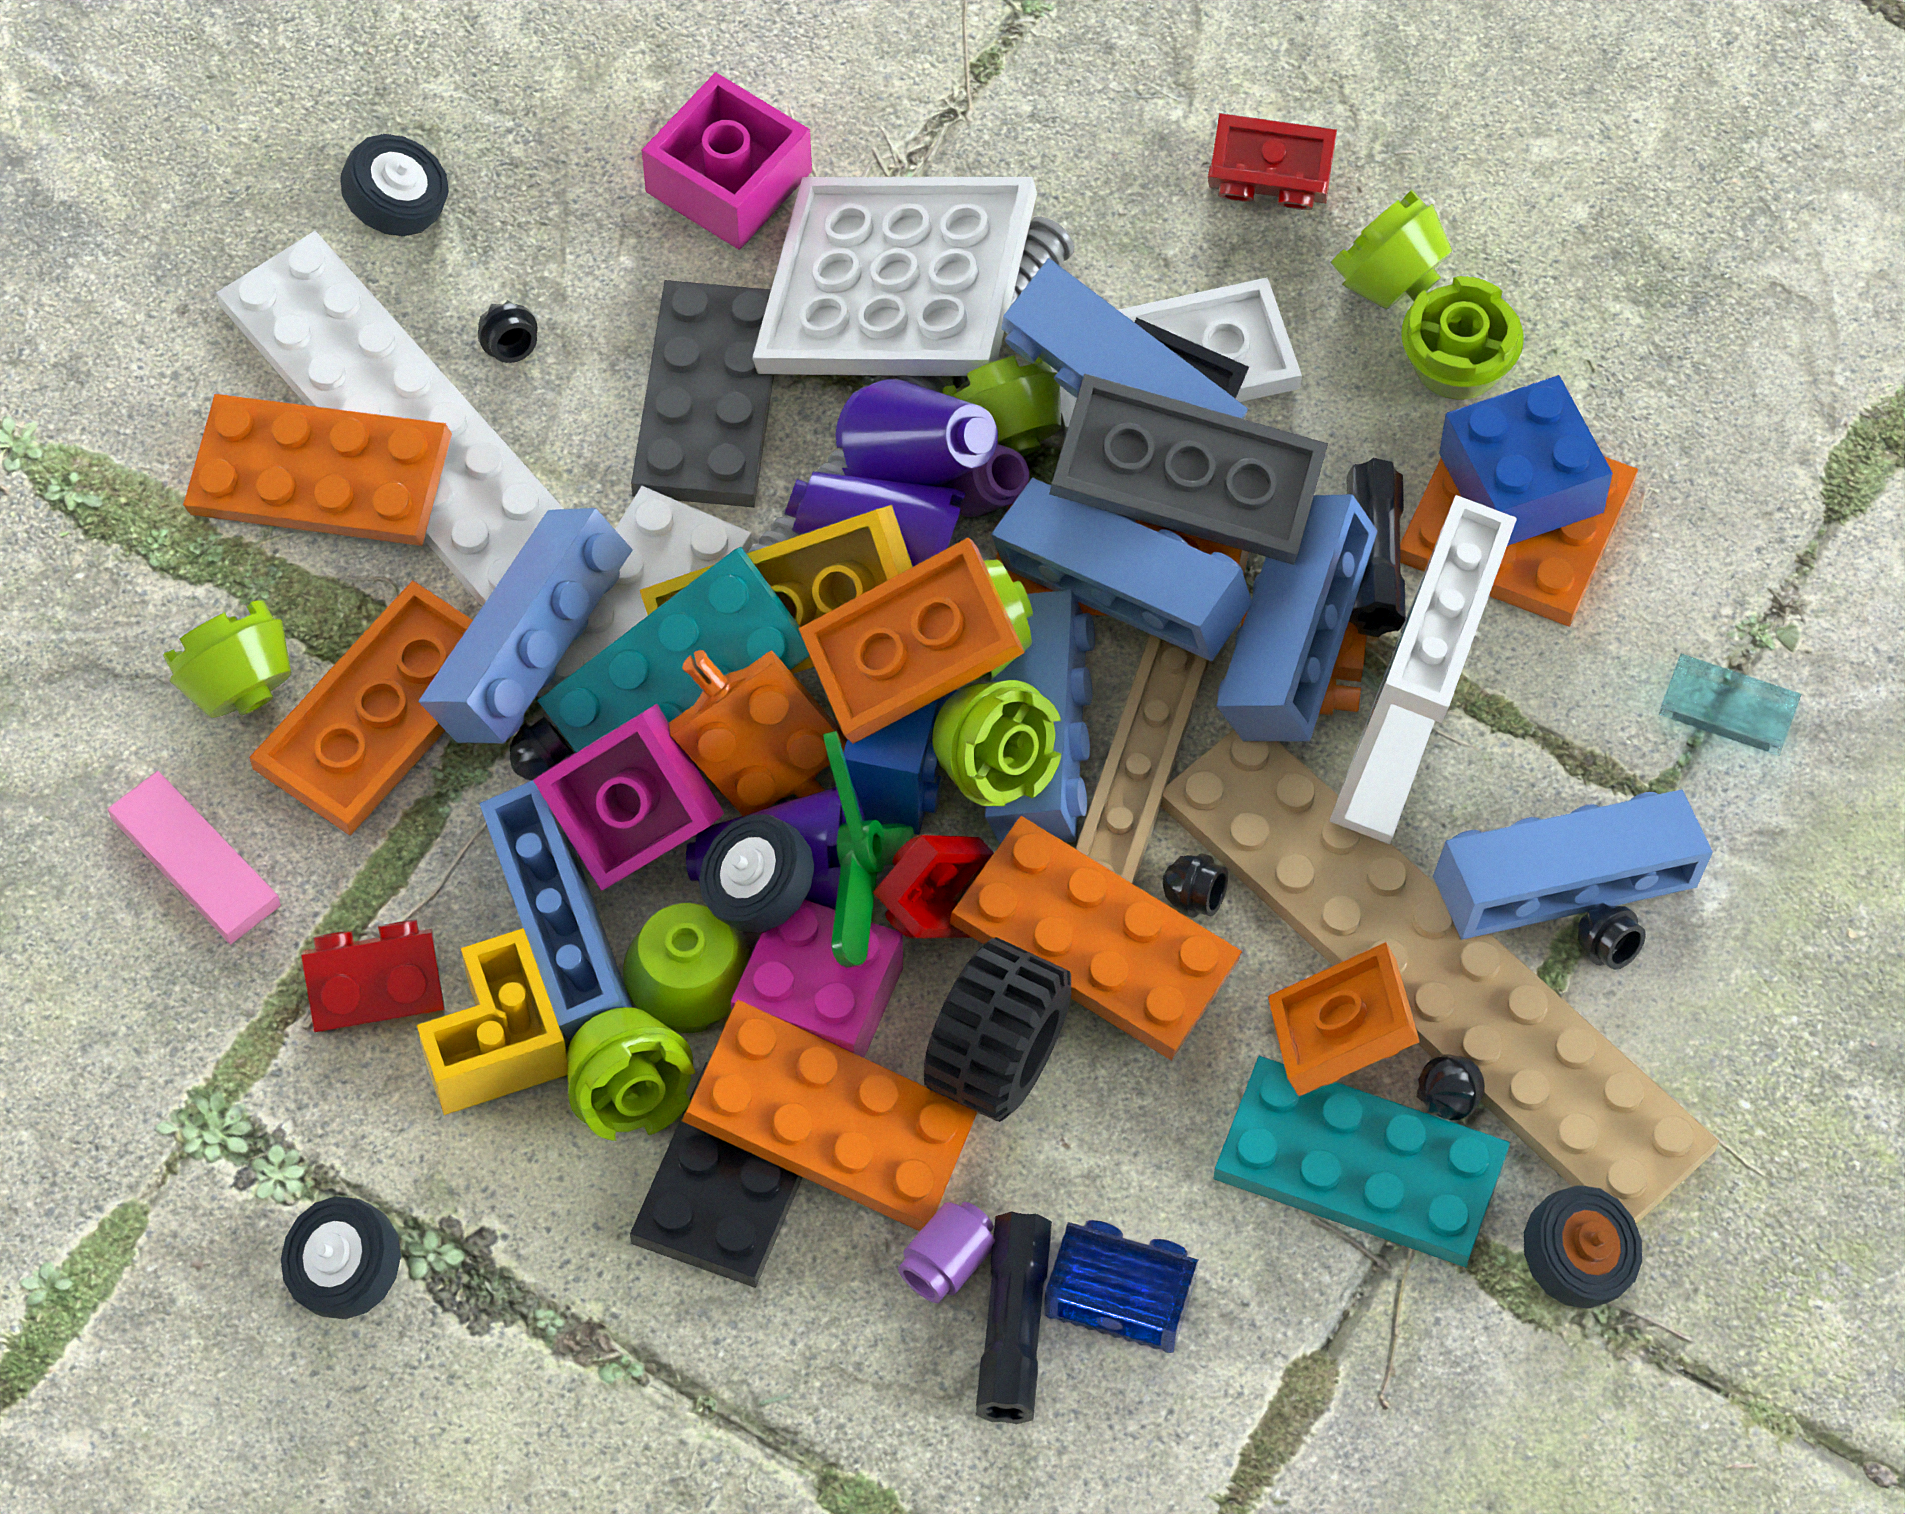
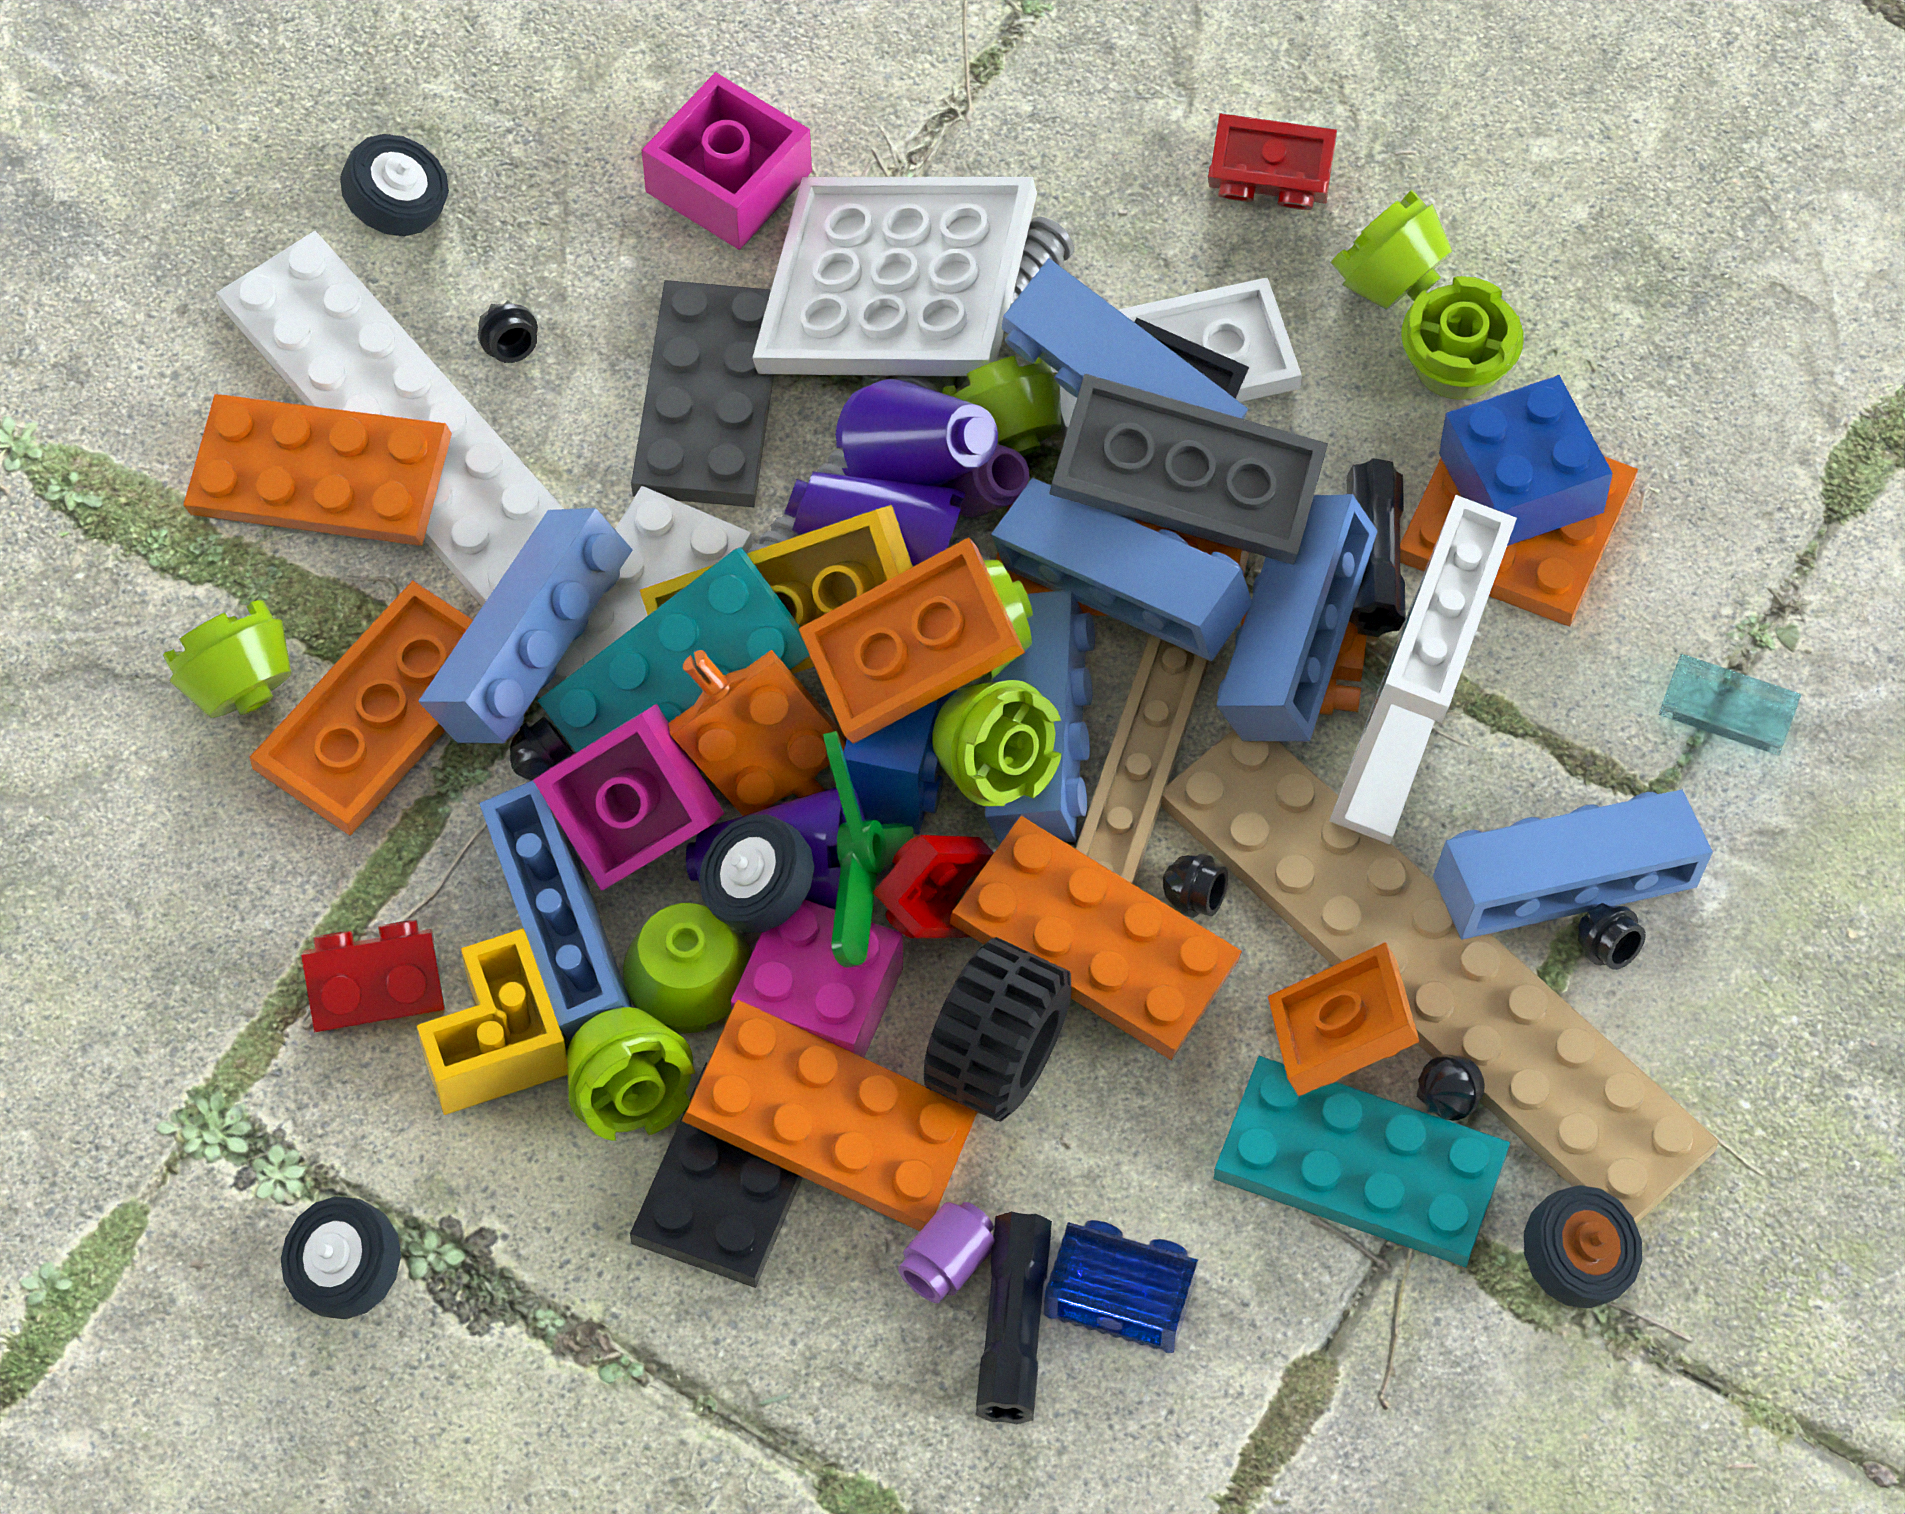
bright pink tile [107,771,281,945] -> none

